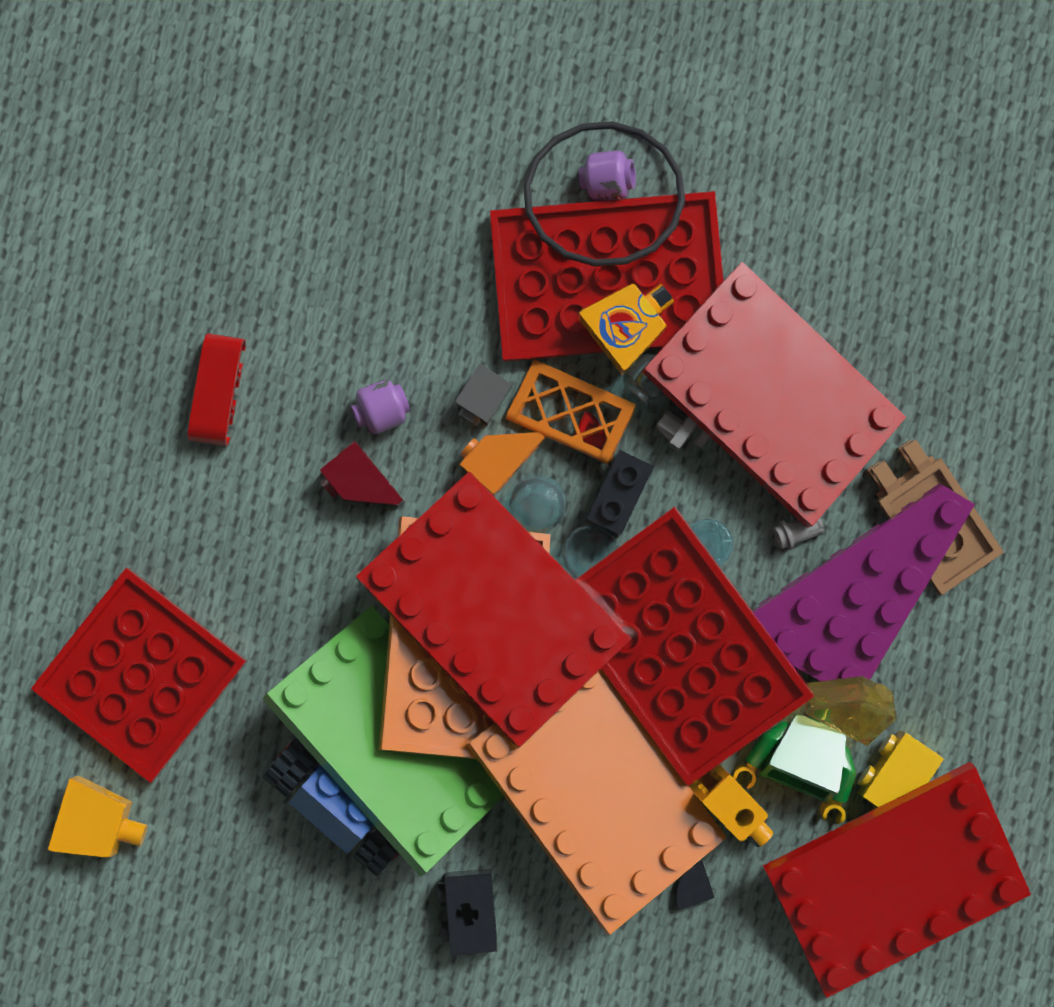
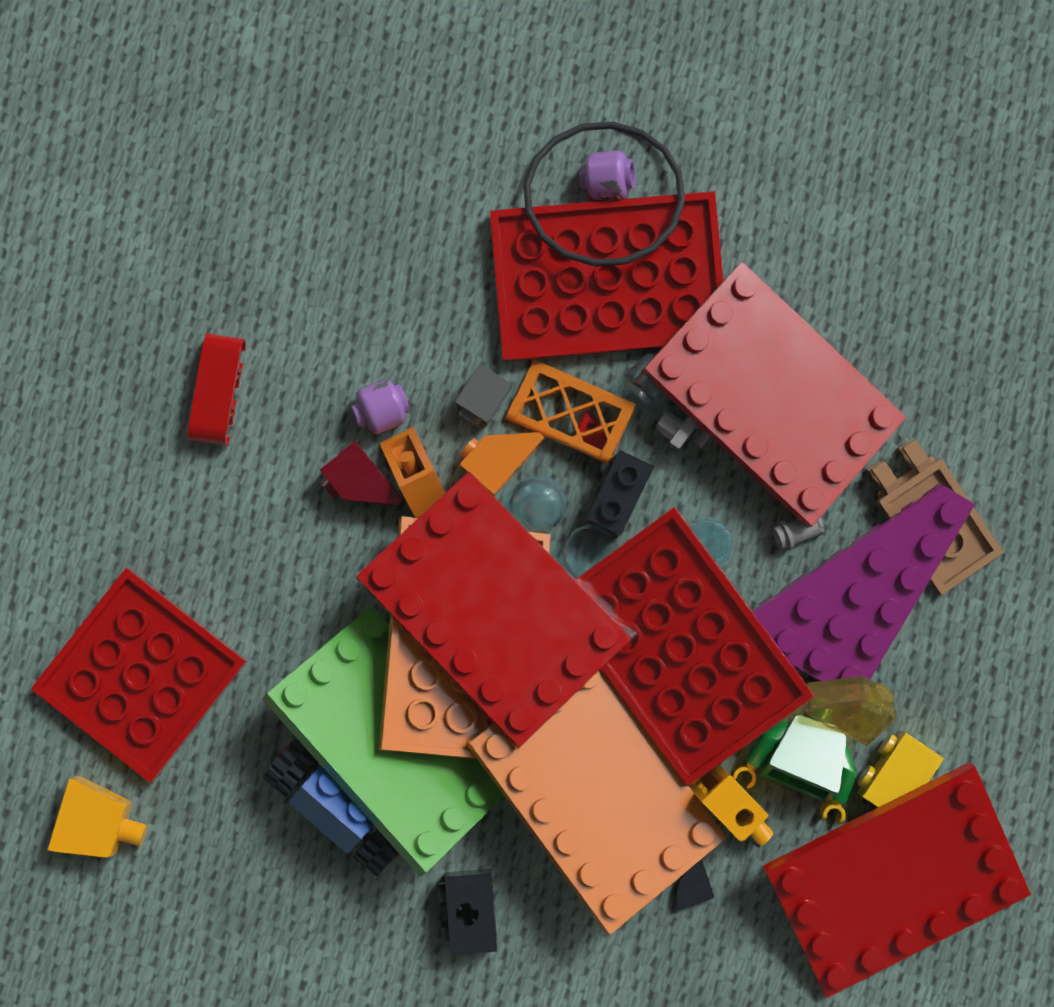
light orange torso [578,284,674,375] -> none
none -> orange slope [379,427,446,518]

